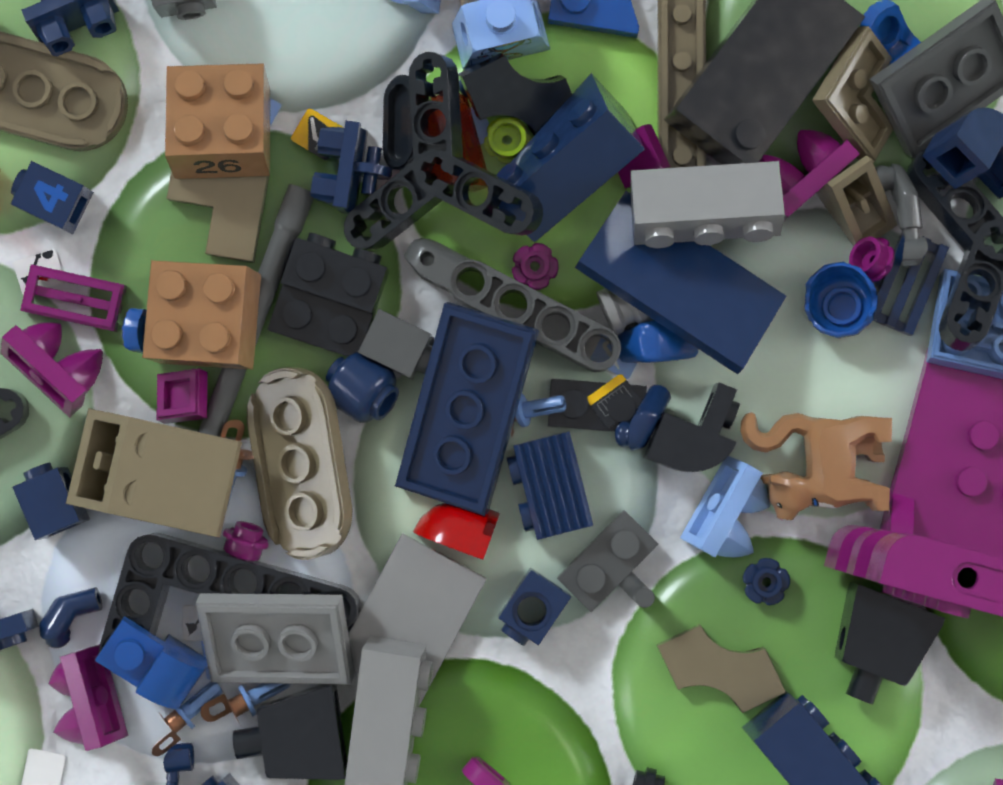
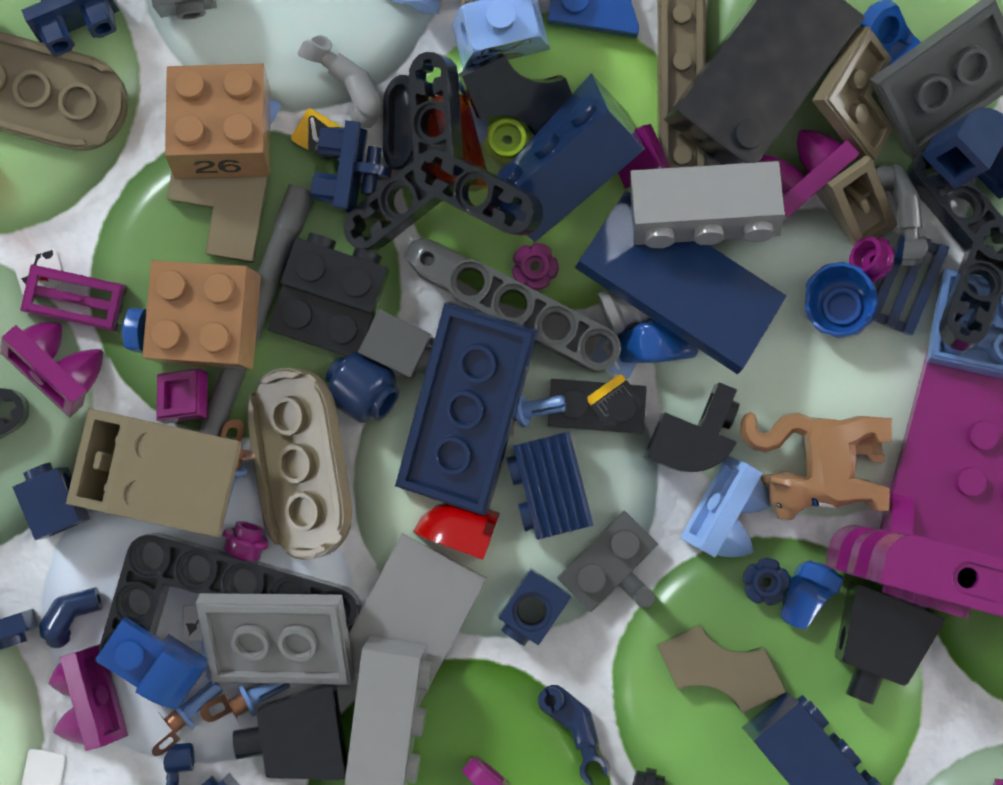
dark blue brick [10,161,94,234] -> none
dark blue arm [615,385,671,451] -> none
none -> light grey arm [297,35,384,129]
none -> dark blue arm [538,685,610,785]
none -> blue hair [780,560,844,629]

